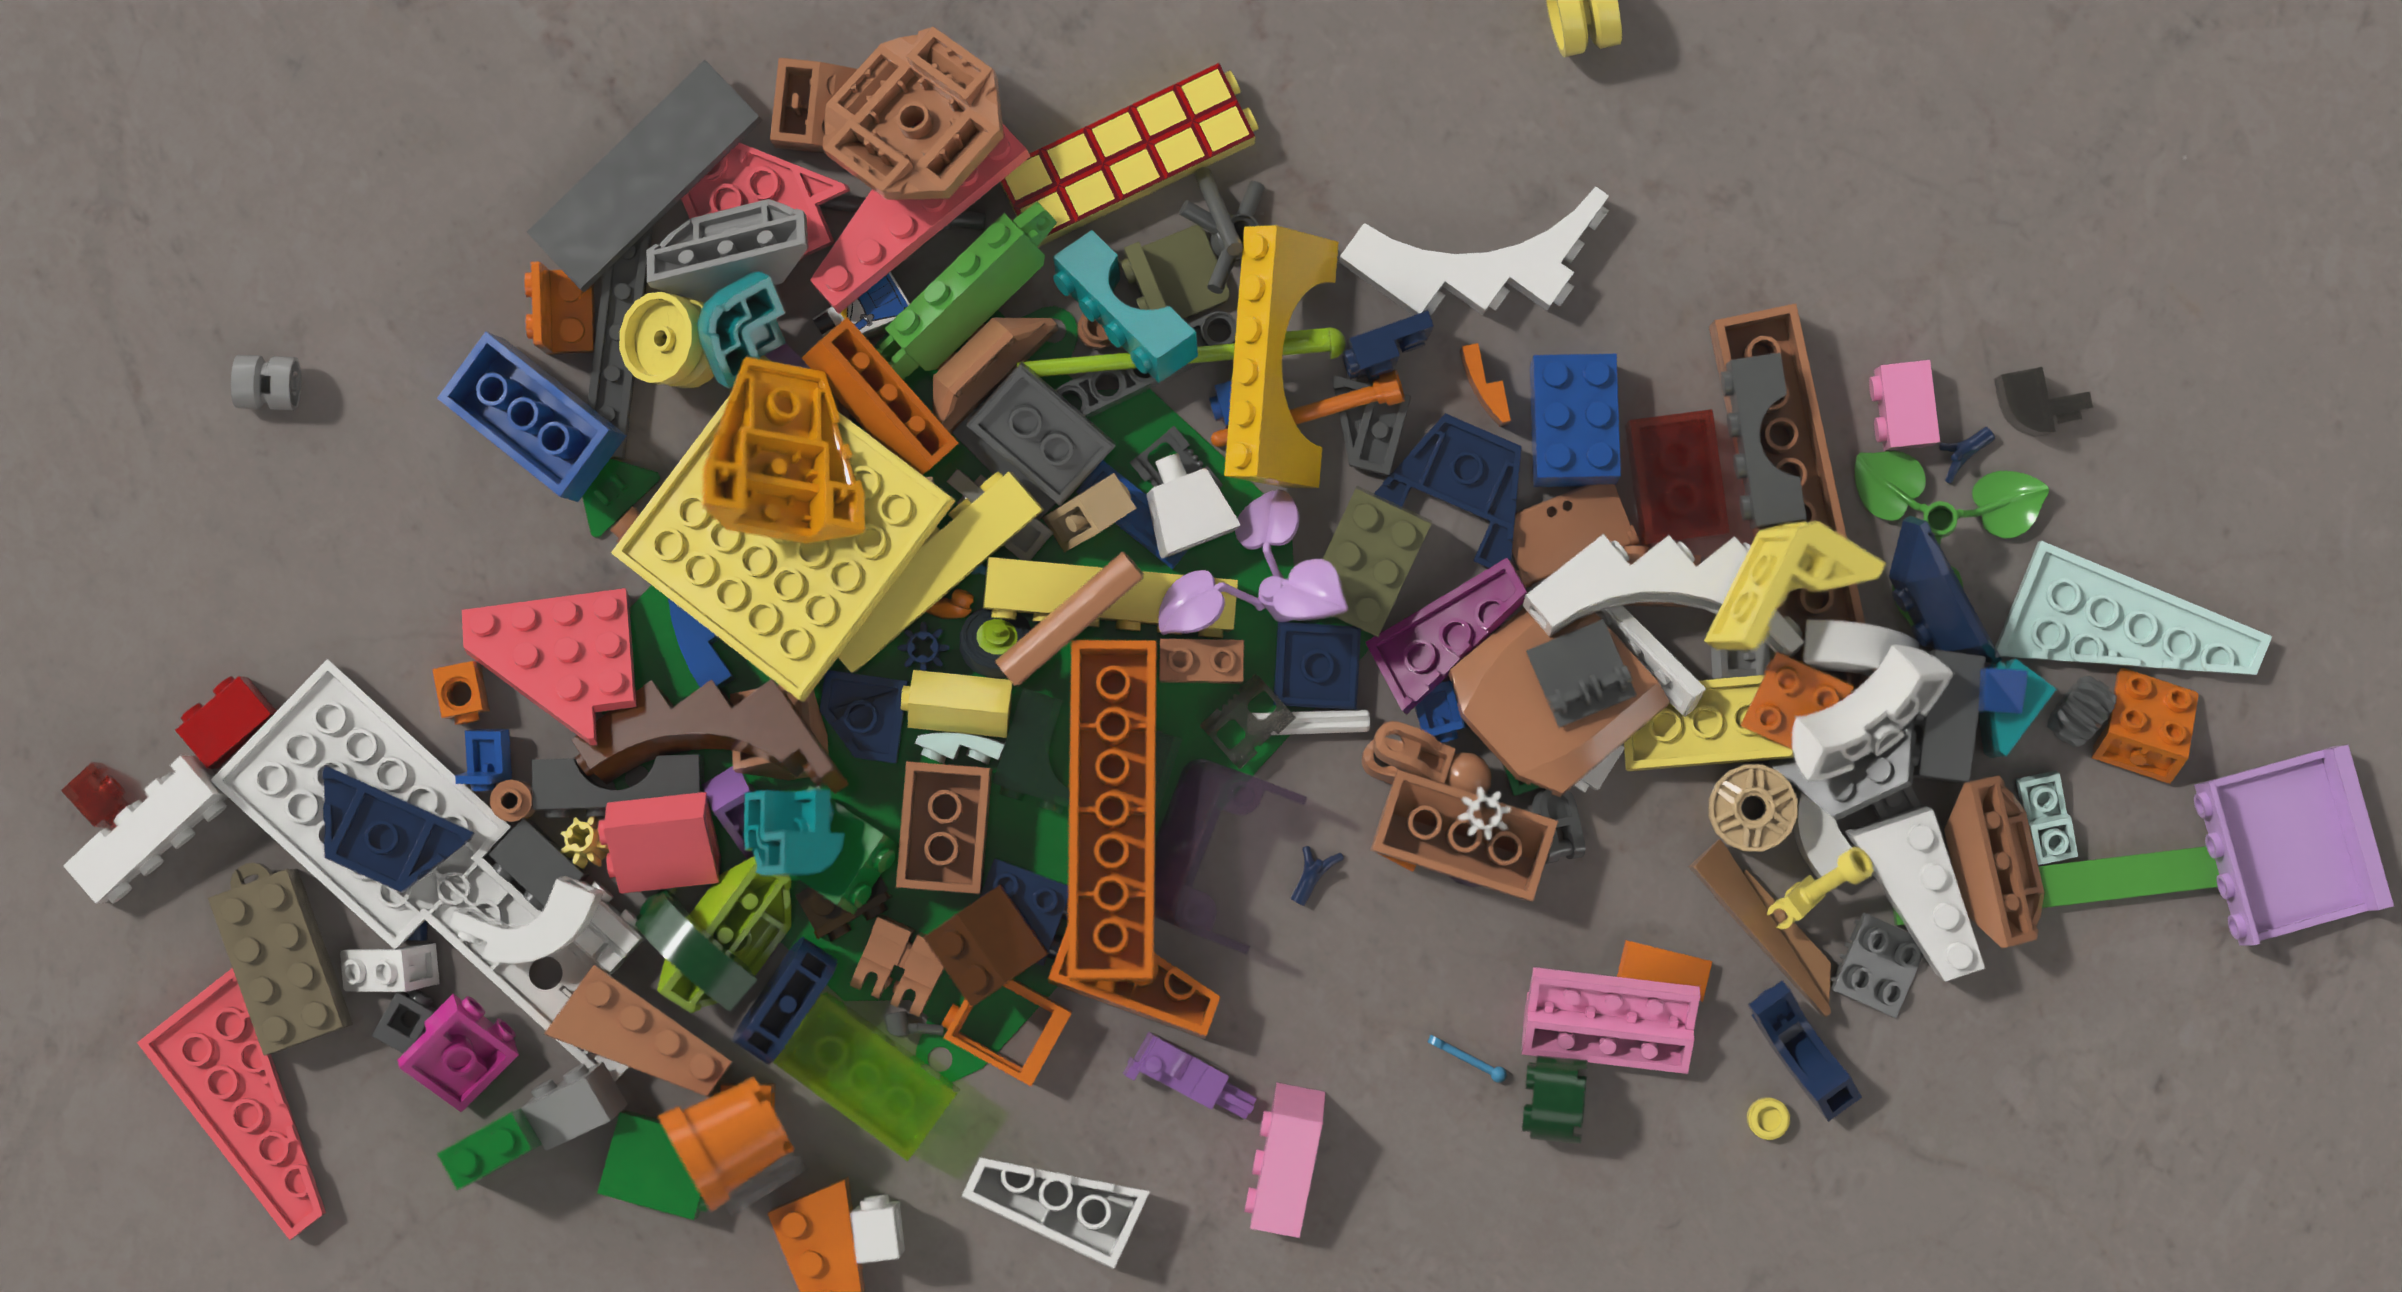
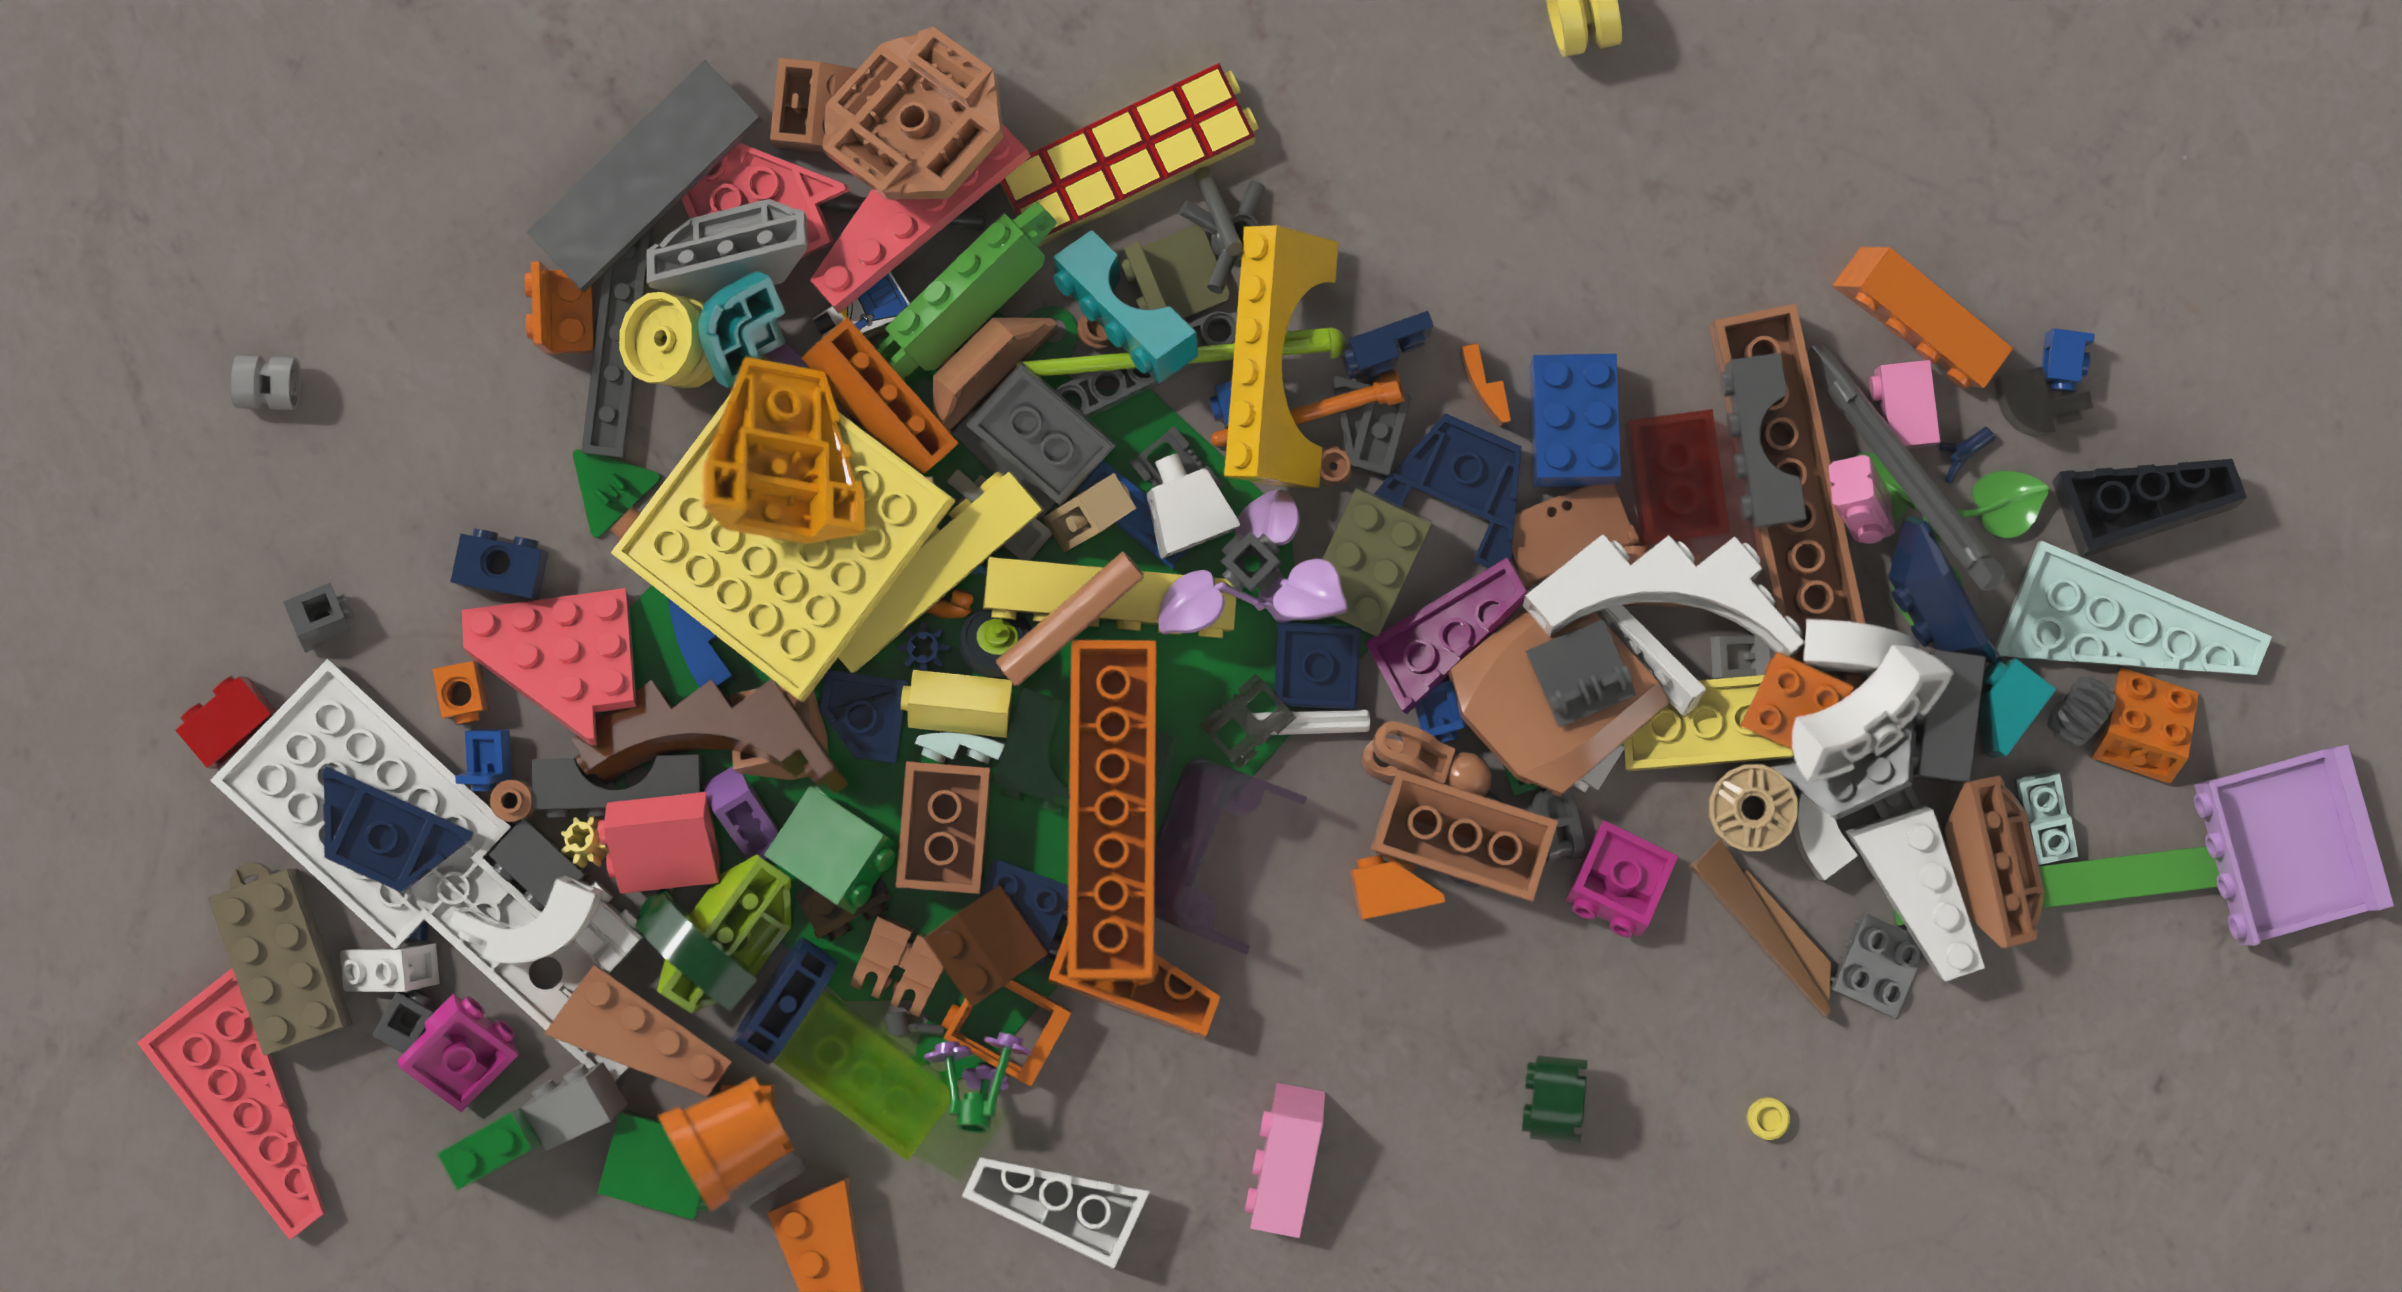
clear red brick [61,762,129,828] -> none
white wedge [63,756,228,904] -> none
blue brick [437,331,627,502] -> none
teal brick [744,790,844,876] -> none
white brick [851,1194,905,1263] -> none
medium lavender piece [1123,1032,1257,1120] -> none
nougat brick [1159,639,1244,684] -> none
dark blue bar [1290,846,1344,906] -> none
white arch [1339,187,1609,316] -> none
dark azure hinge [1427,1035,1507,1083] -> none
white gear [1457,787,1511,840] -> none
bright pink brick [1522,967,1700,1074] -> none
orange slope [1617,940,1713,1002] -> none
light yellow bracket [1704,522,1886,650] -> none
dark blue arch [1748,980,1862,1122] -> none
light yellow bar [1767,847,1873,929] -> none
blue slope [1979,668,2028,714] -> none
none -> dark grey brick [283,583,354,653]
none -> dark blue brick [450,528,549,600]
none -> plant [924,1032,1031,1133]
none -> dark grey brick [1221,532,1282,593]
none -> nougat plate [1320,446,1352,487]
none -> orange slope [1349,855,1445,920]
none -> dark pink plate [1565,820,1678,938]
none -> dark grey piece [1807,343,2007,591]
none -> bright pink brick [1828,455,1895,544]
none -> orange wedge [1832,247,2013,389]
none -> blue brick [2039,328,2095,393]
none -> black wedge [2052,459,2247,558]

